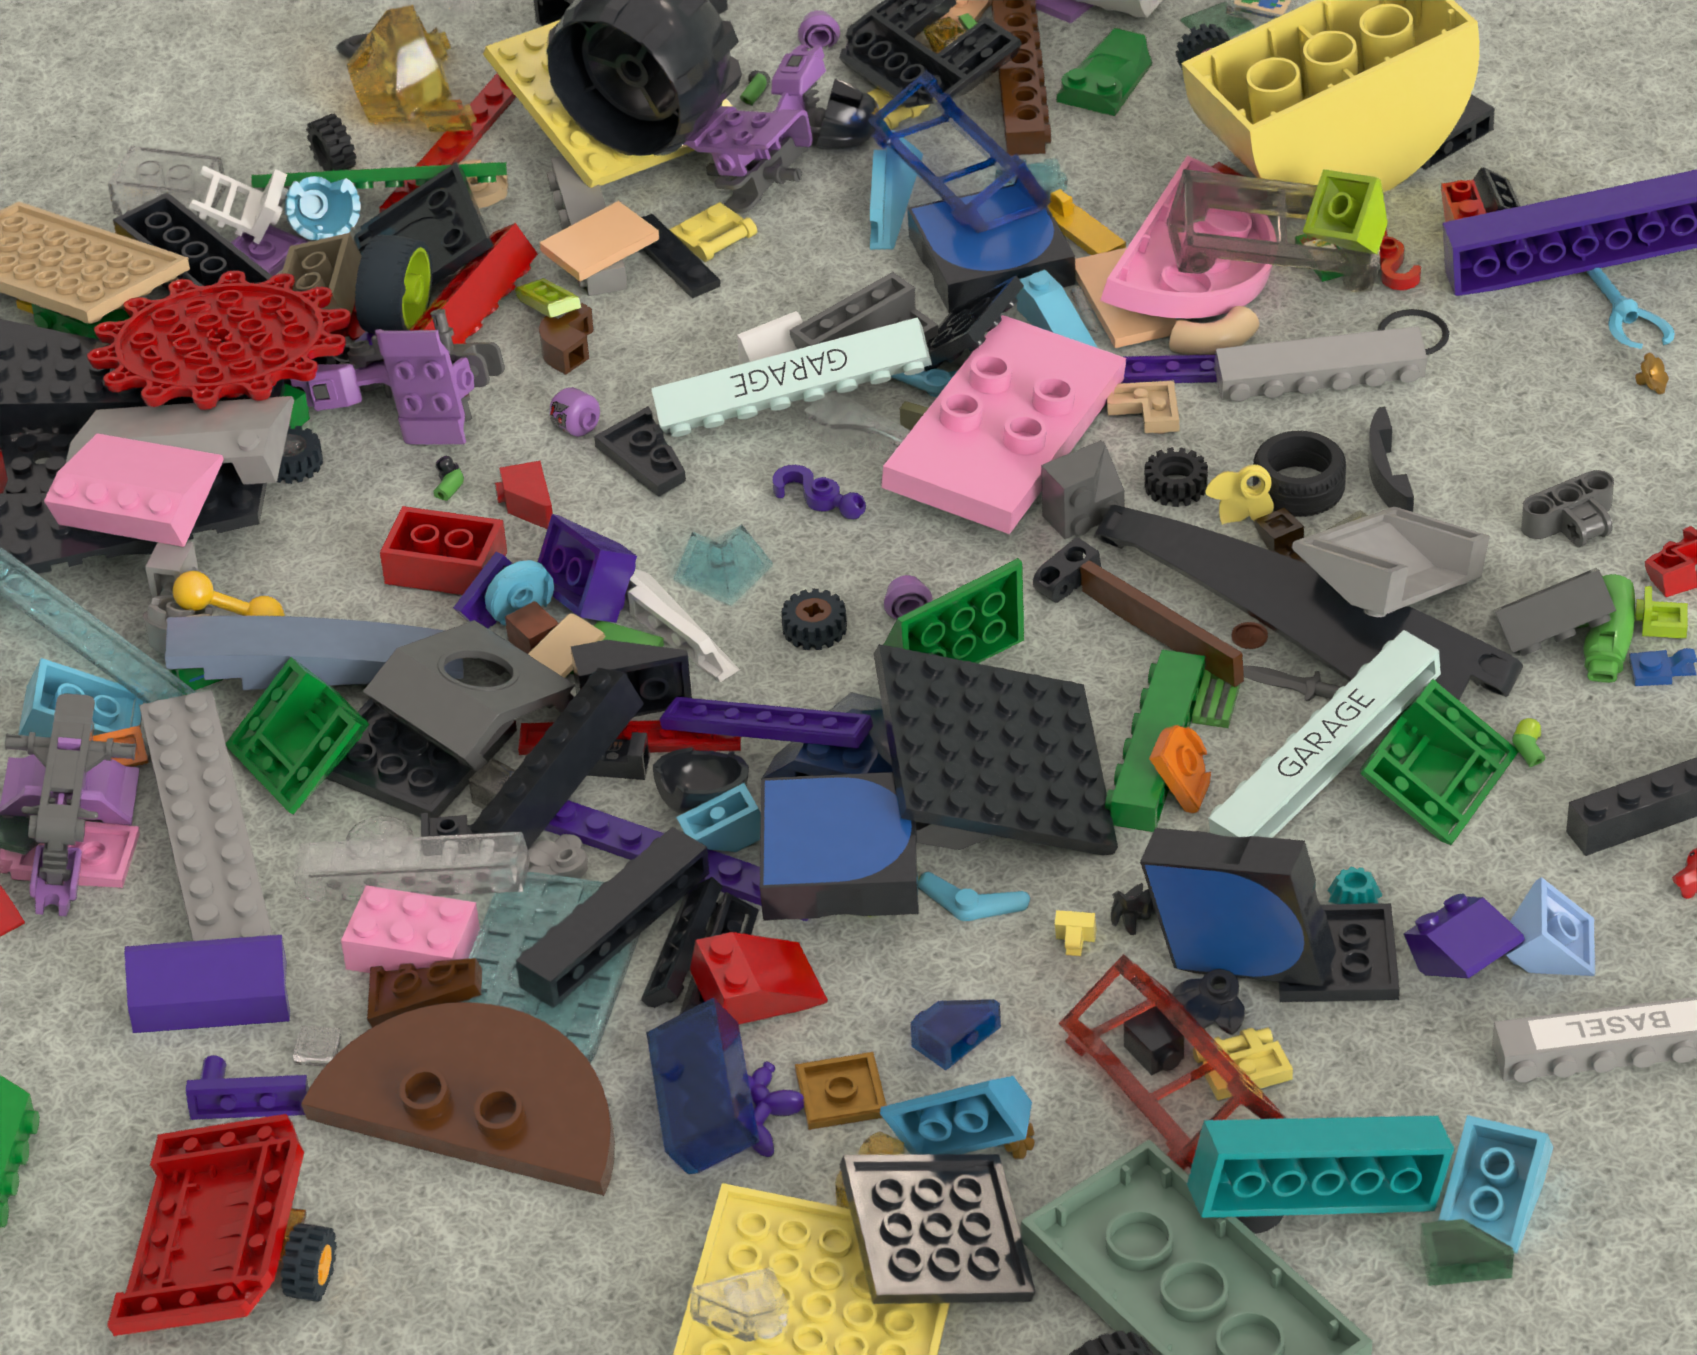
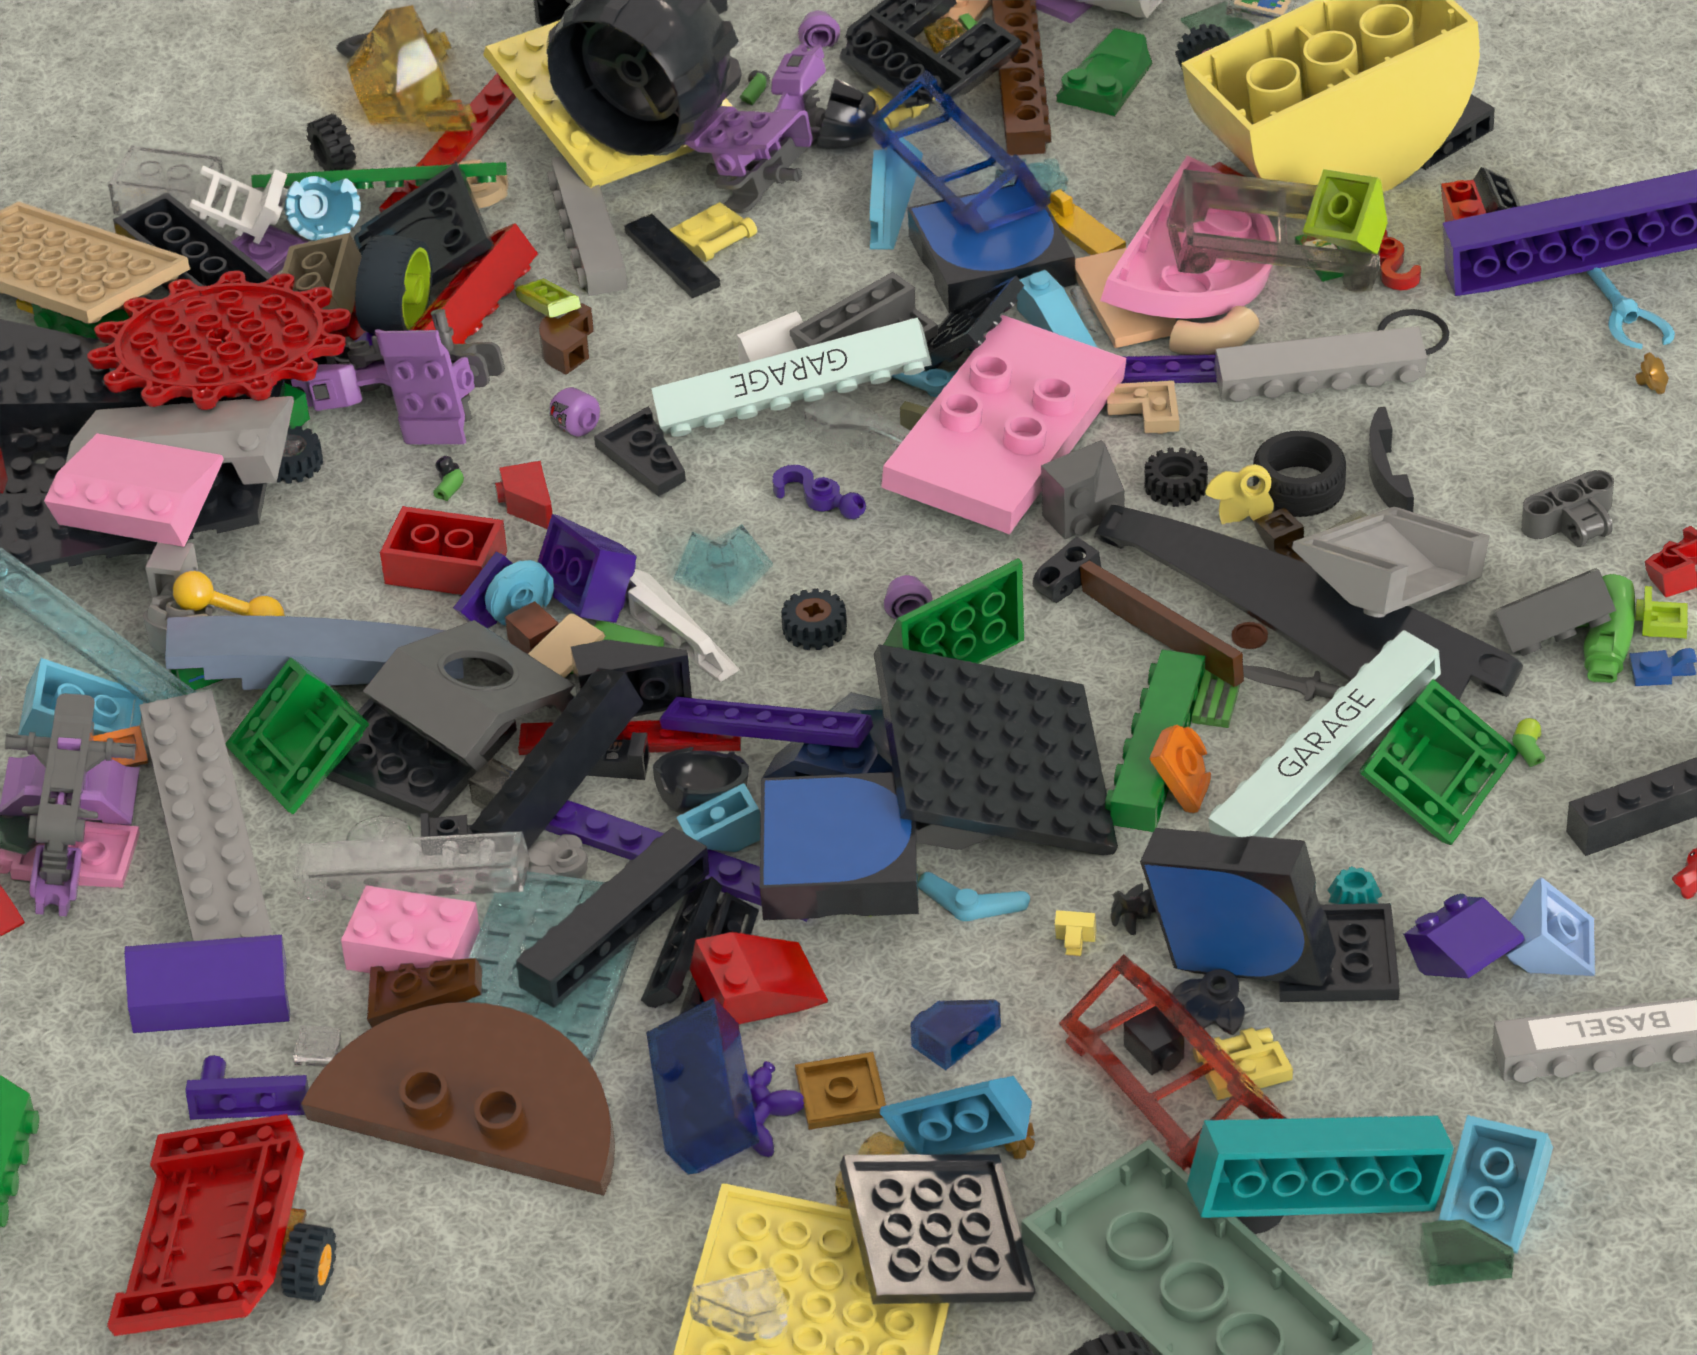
light nougat tile [539,201,659,281] -> none

